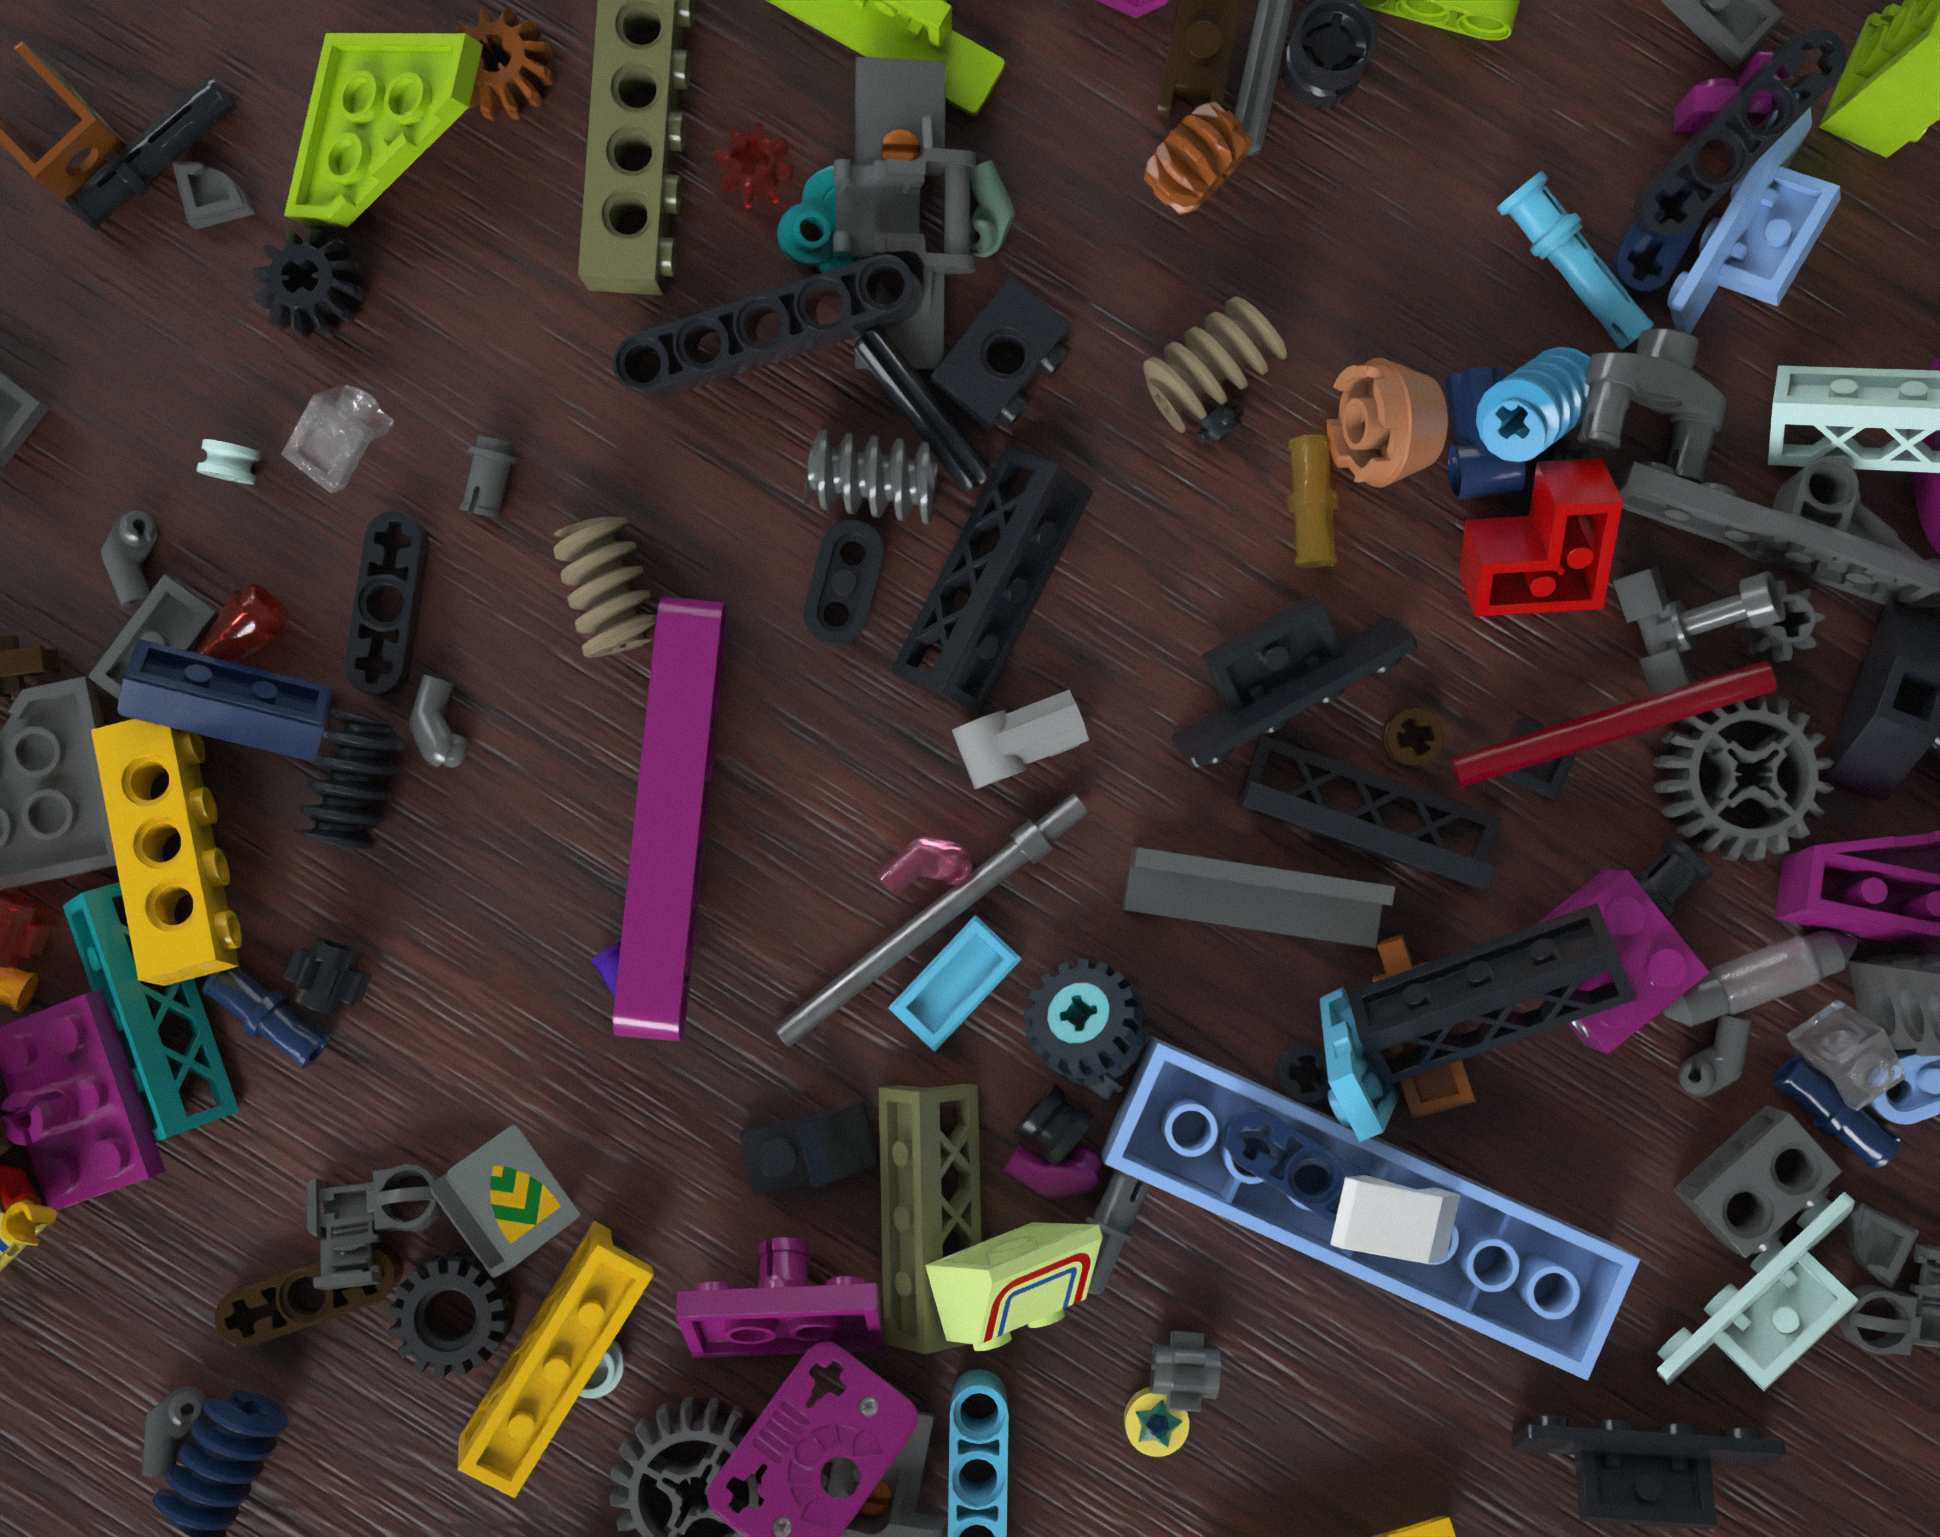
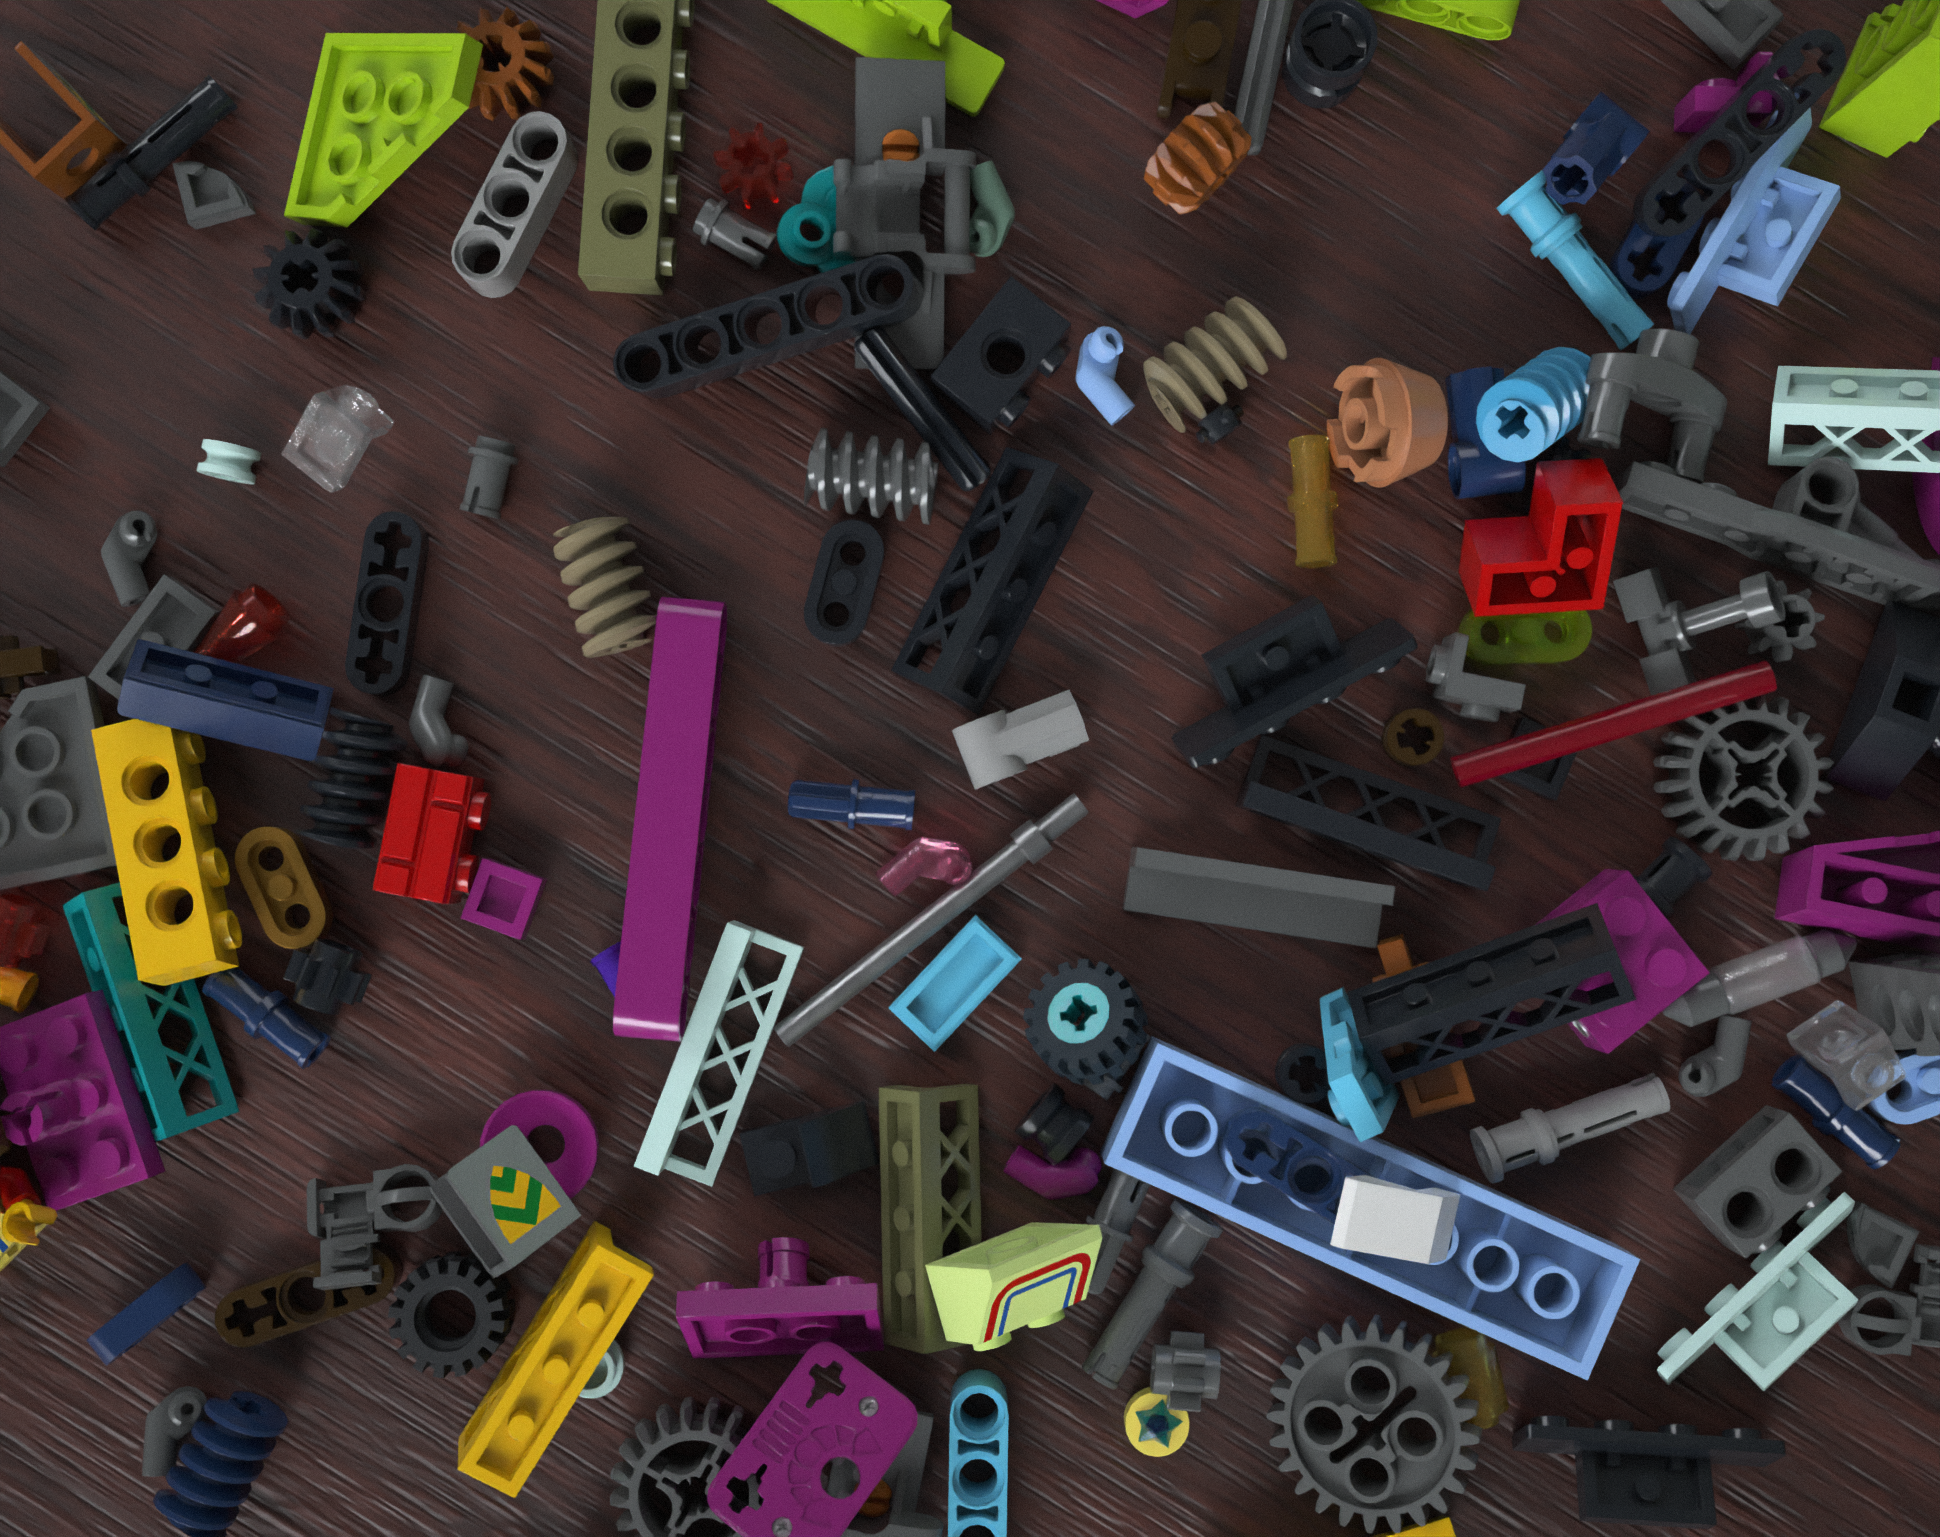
none -> dark blue beam [86,1262,207,1366]
none -> pearl gold plate [235,827,333,949]
none -> red brick [373,763,491,904]
none -> light grey beam [451,111,578,298]
none -> magenta plate [461,858,547,940]
none -> magenta piece [480,1089,599,1199]
none -> light aqua fence [634,920,804,1187]
none -> dark grey pin [692,198,777,271]
none -> dark blue axle [788,779,916,830]
none -> light blue arm [1075,326,1135,426]
none -> dark grey pin [1081,1198,1224,1389]
none -> dark grey gear [1267,1315,1483,1533]
none -> dark grey bracket [1426,632,1526,722]
none -> clear yellow brick [1431,1327,1510,1429]
none -> clear neon green plate [1459,609,1592,665]
none -> light grey pin [1470,1073,1670,1184]
none -> dark blue piece [1542,91,1650,205]

